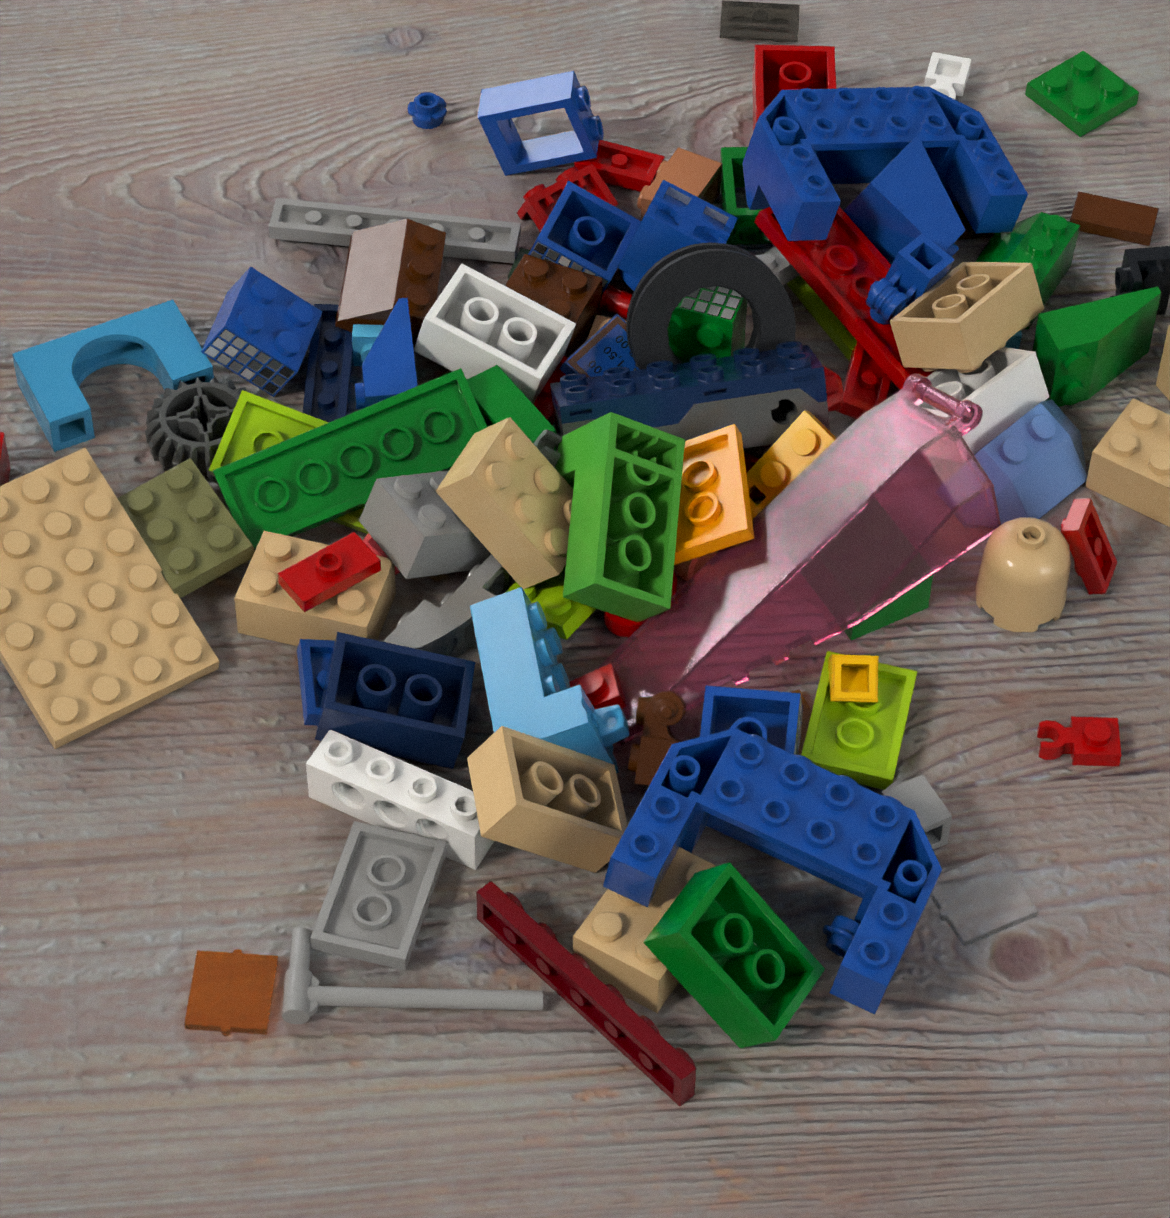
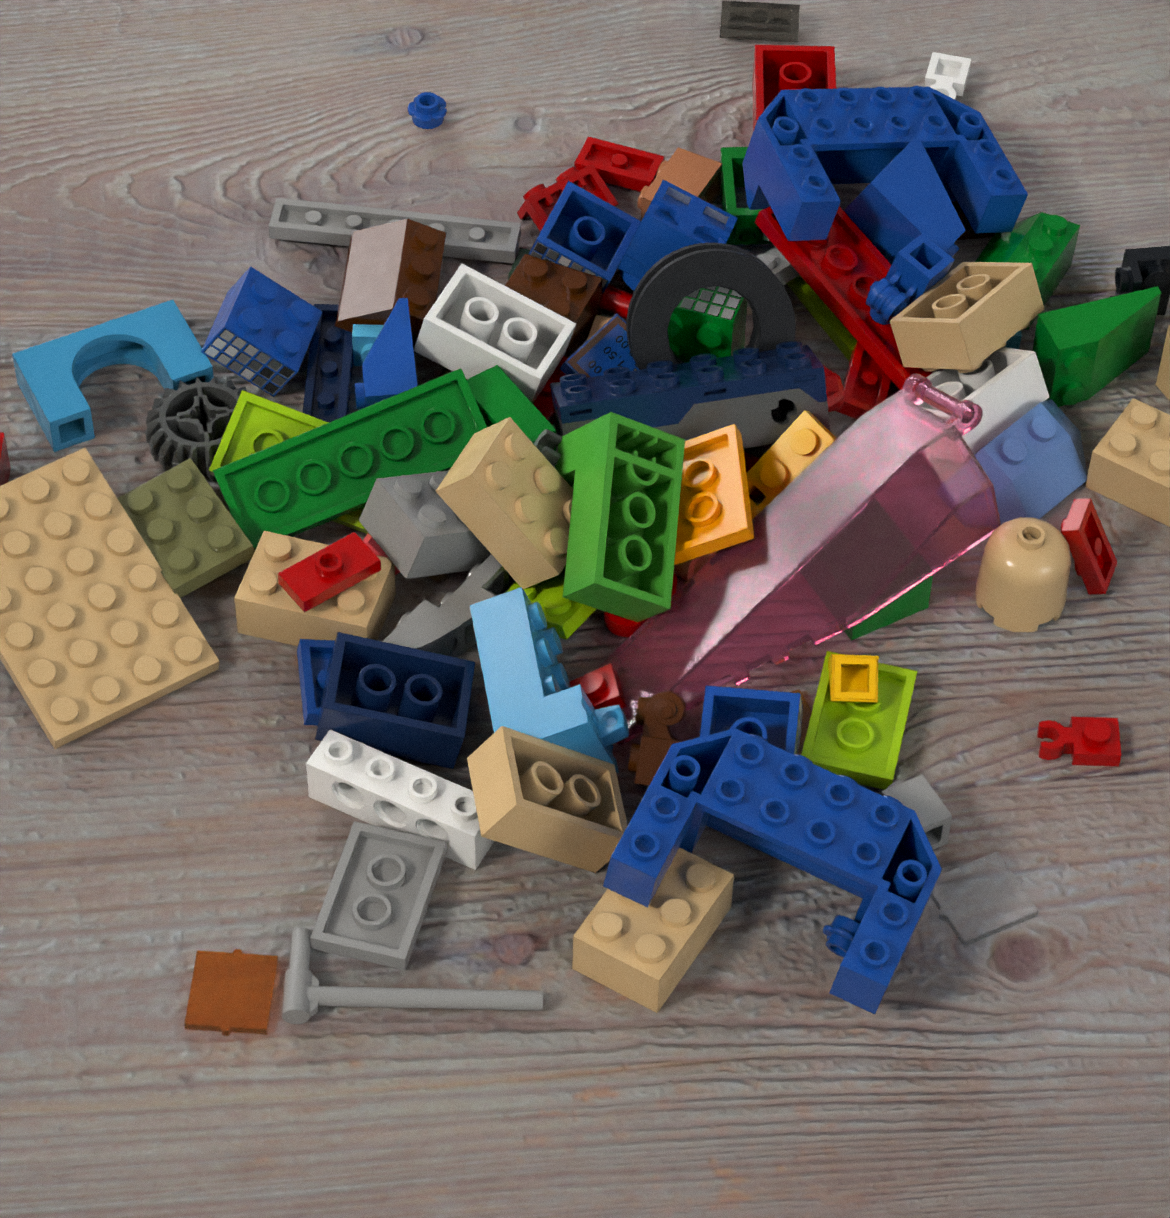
dark red plate [476,881,697,1107] -> none
blue window [478,71,604,176] -> none
green brick [643,862,825,1049] -> none
green plate [1025,51,1139,137] -> none
reddish brown tile [1070,191,1159,246] -> none

